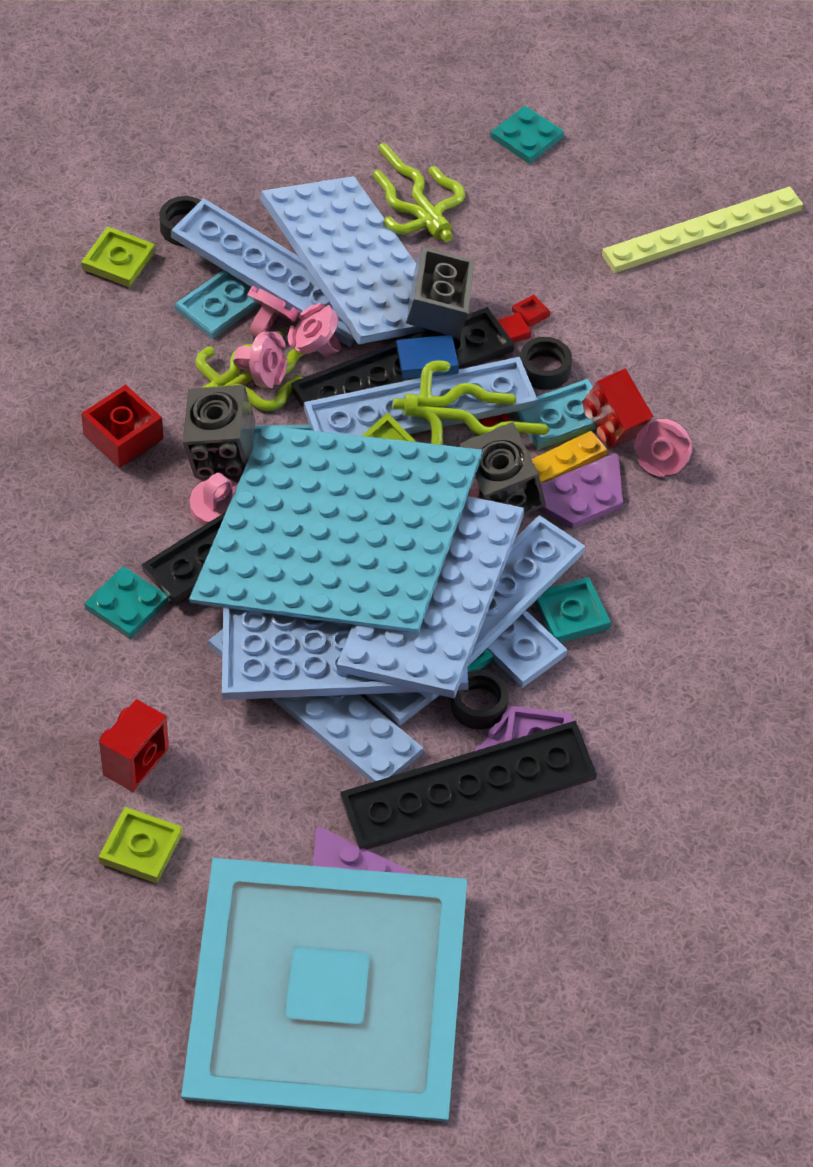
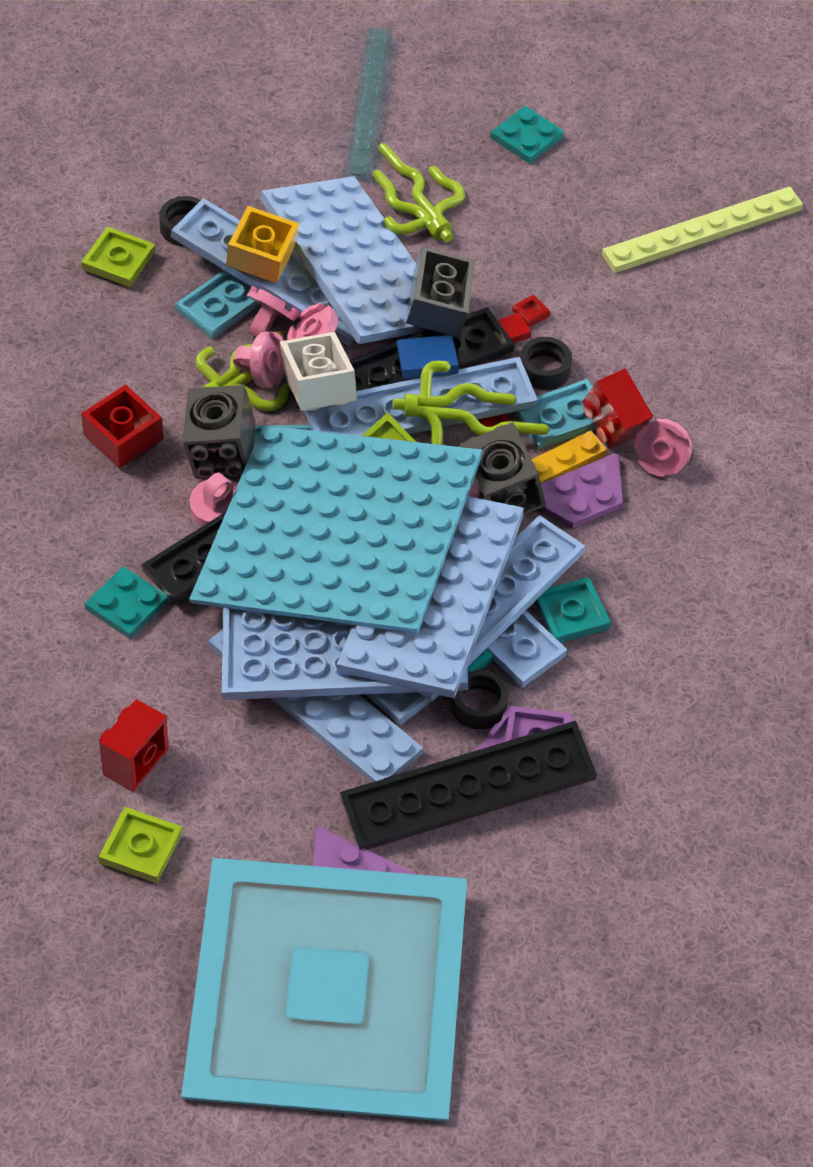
none -> yellow brick [226,206,299,283]
none -> white brick [280,332,357,411]
none -> clear light blue plate [344,28,392,182]

